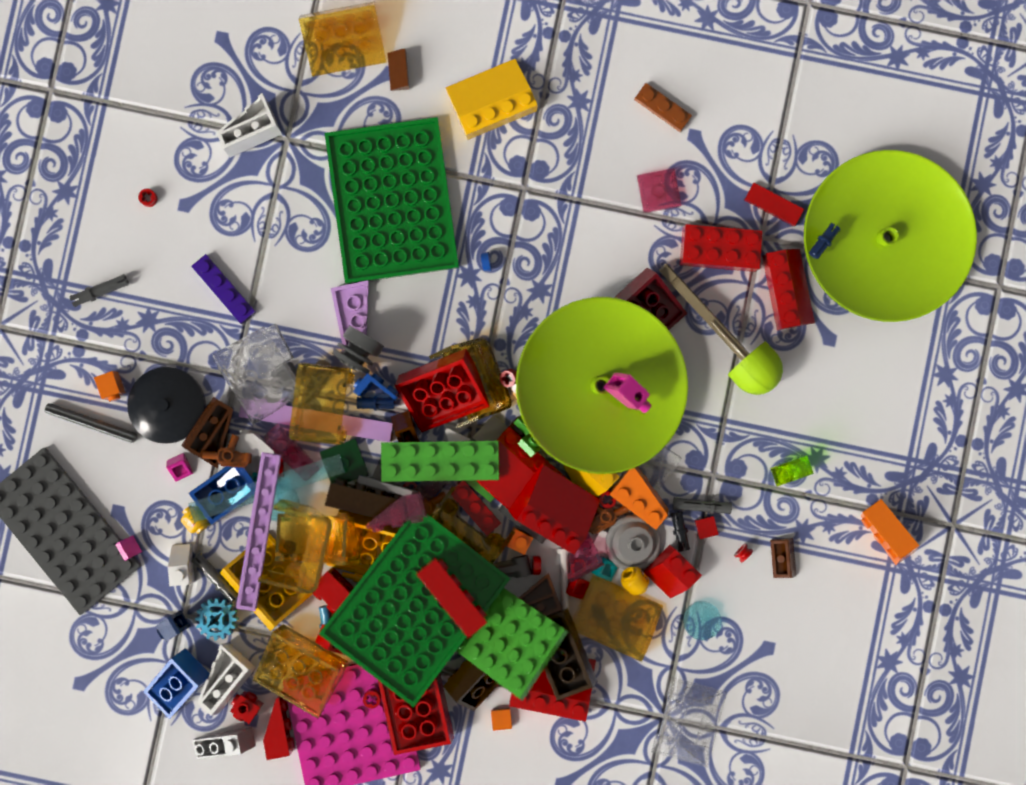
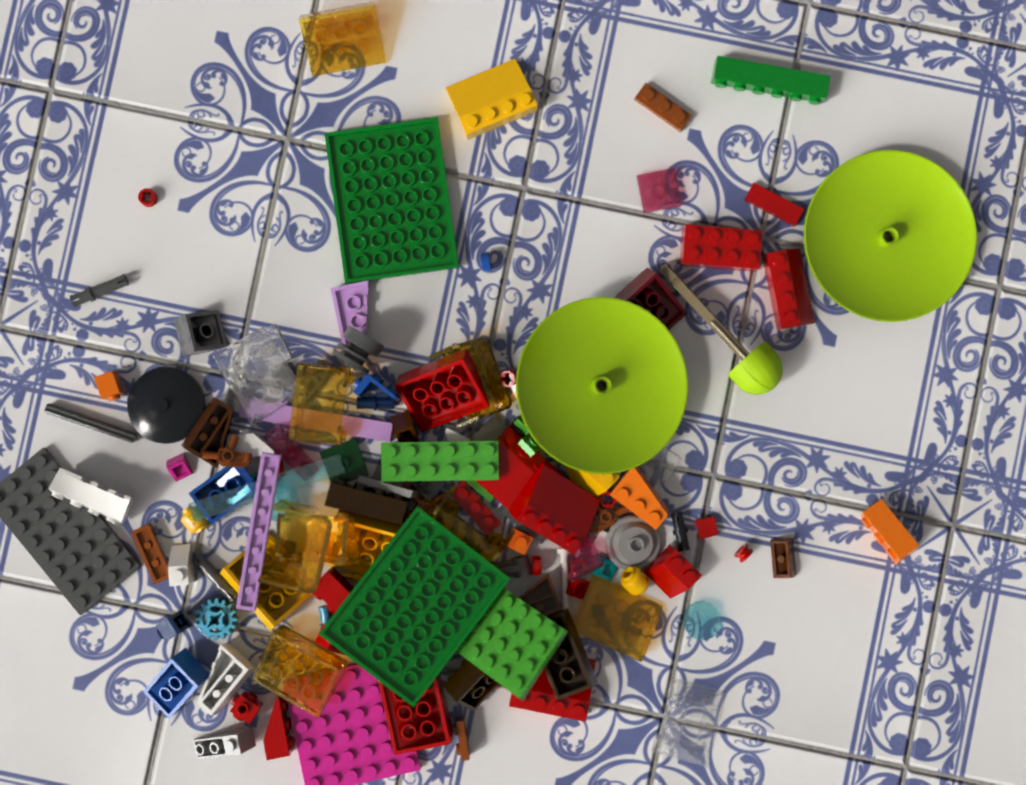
dark pink tile [115,536,142,561] -> none
dark purple plate [191,254,256,324] -> none
white wedge [216,93,282,157] -> none
red bush [363,689,381,709] -> none
clear pink slope [366,492,428,532] -> none
reddish brown slope [387,49,409,91] -> none
red brick [416,557,487,638] -> none
orange tile [491,708,512,731] -> none
dark pink torso [603,372,651,413] -> none
dark grey pin [673,497,732,514] -> none
clear neon green slope [770,455,814,486] -> none
dark blue axle [809,223,841,259] -> none
none -> white wedge [48,468,134,525]
none -> dark orange plate [131,523,169,585]
none -> flat silver slope [174,310,228,357]
none -> dark orange plate [453,717,470,761]
none -> green brick [711,56,831,105]

